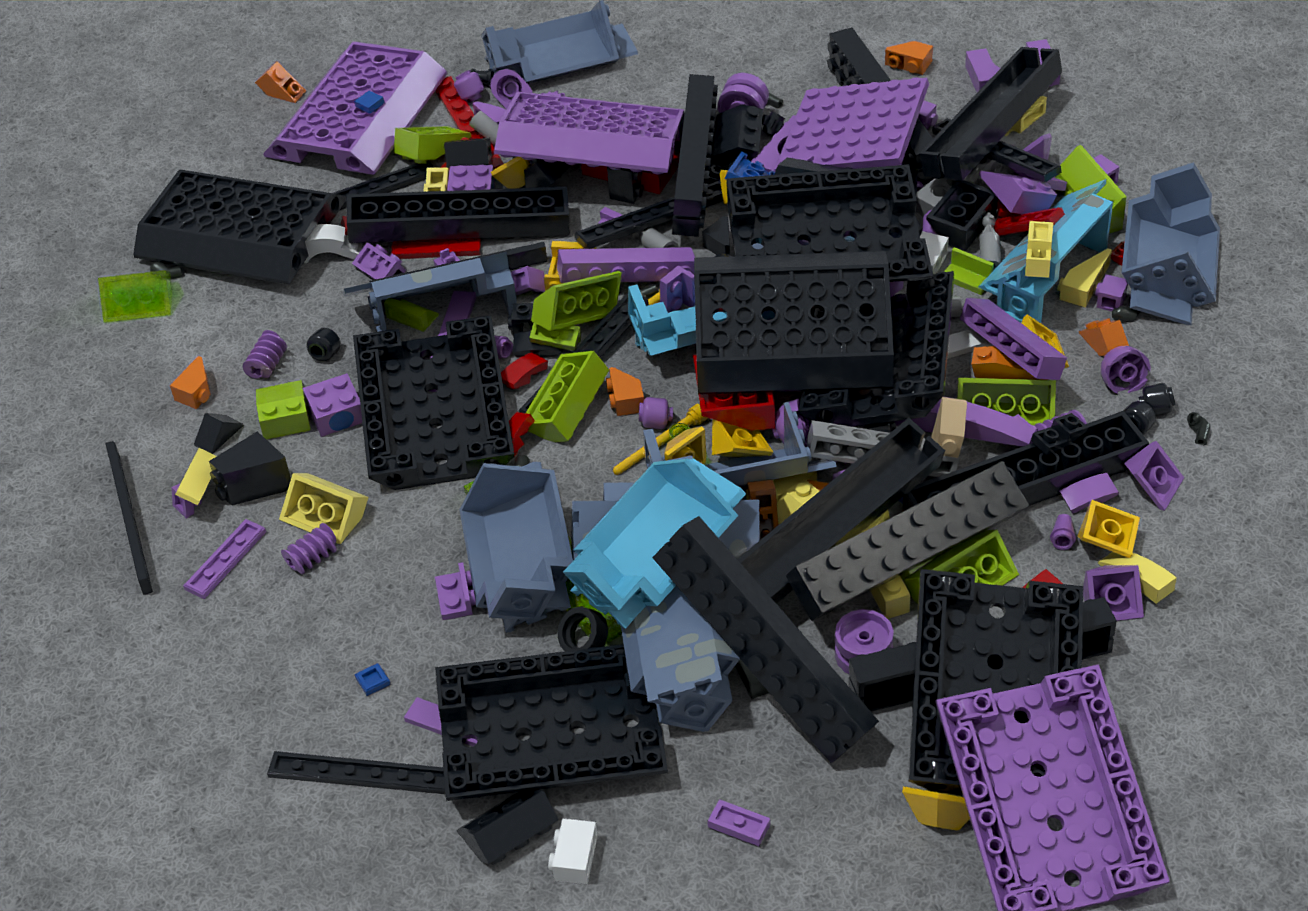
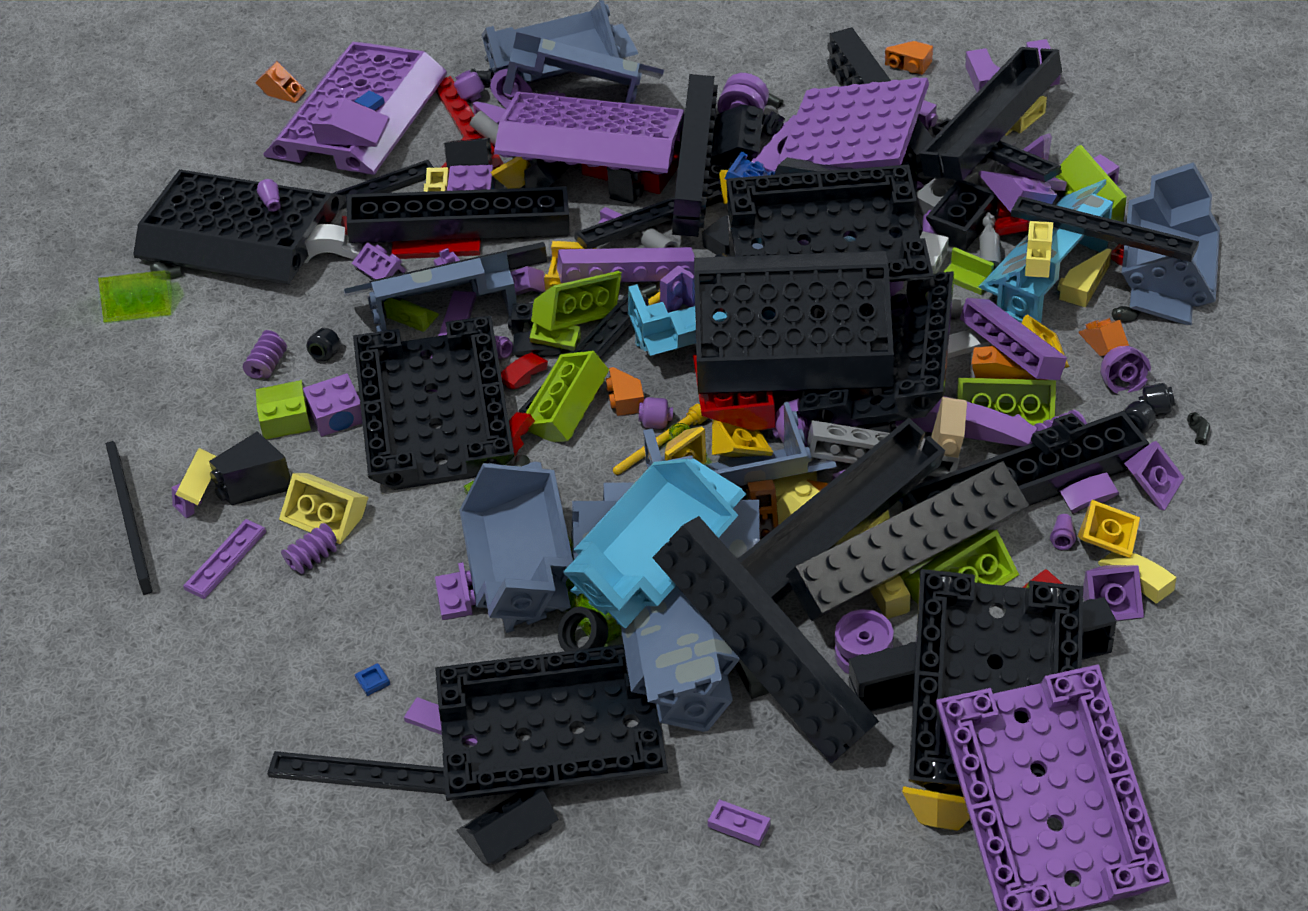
orange slope [170,356,210,409] -> none
black slope [194,413,244,454] -> none
lime slope [394,126,471,163] -> none
white brick [548,818,598,884] -> none
medium lavender brick [1095,274,1128,311] -> none
none -> medium lavender cone [257,179,281,211]
none -> medium lavender slope [311,97,390,147]
none -> sand blue panel [503,32,664,104]
none -> black tile [1011,196,1199,262]

